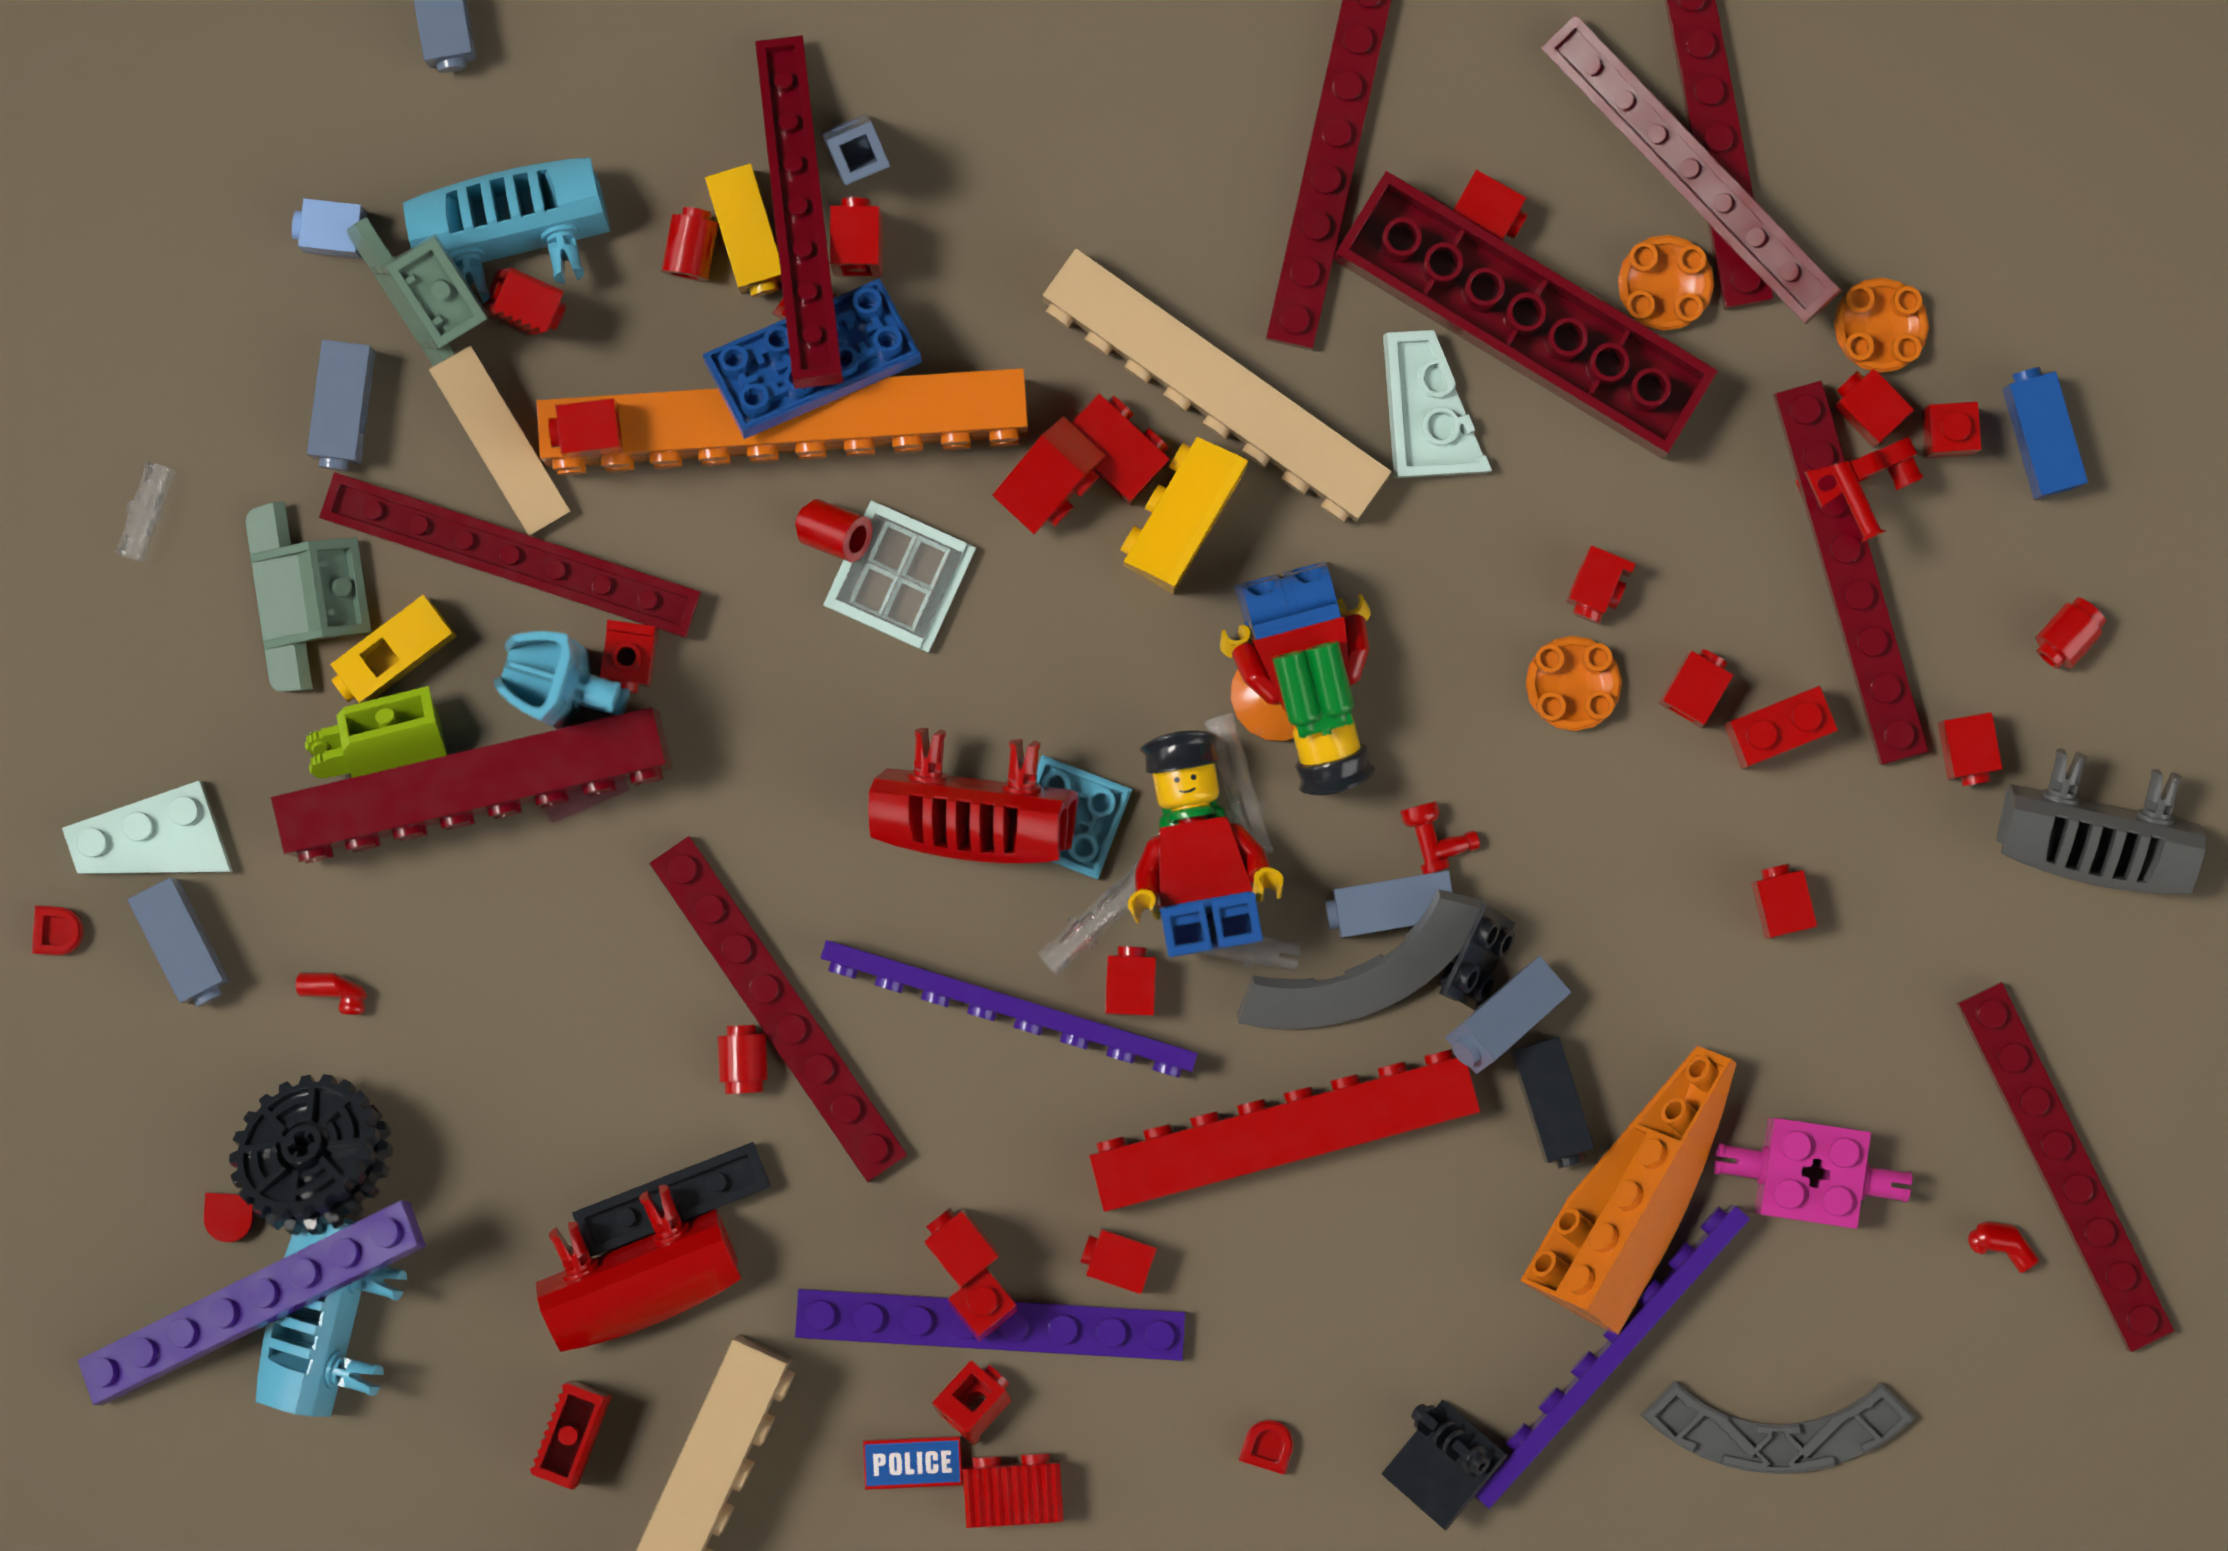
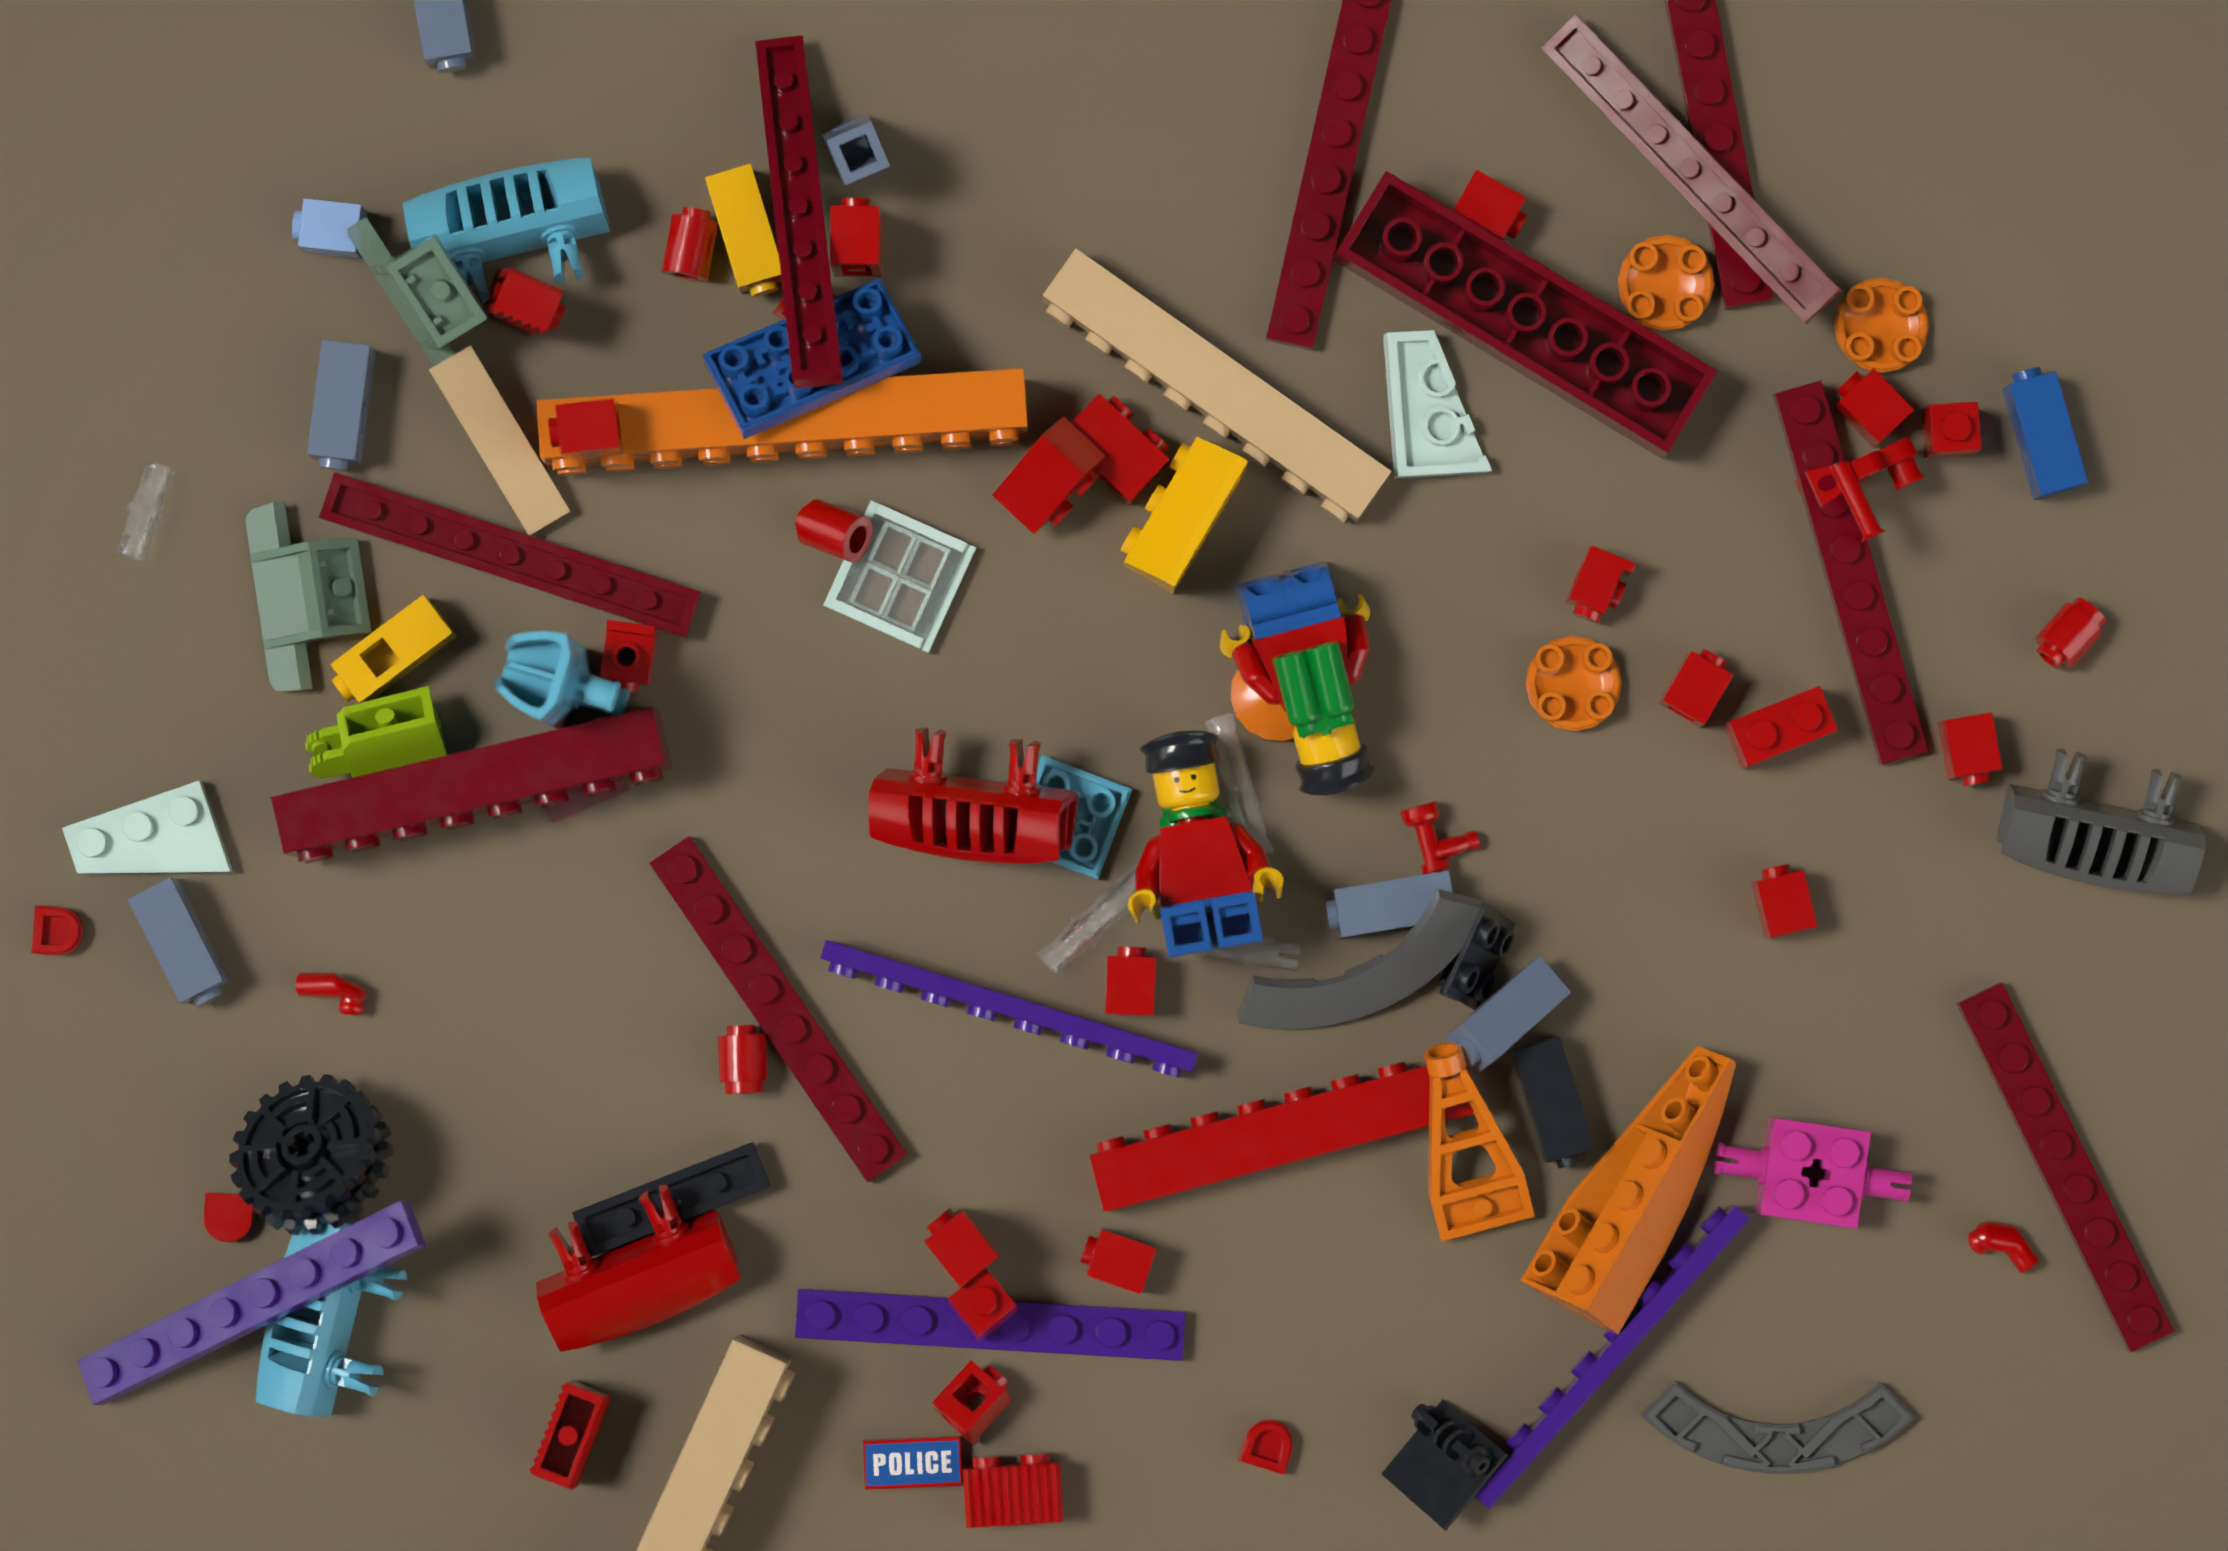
none -> orange plate [1424,1042,1535,1242]

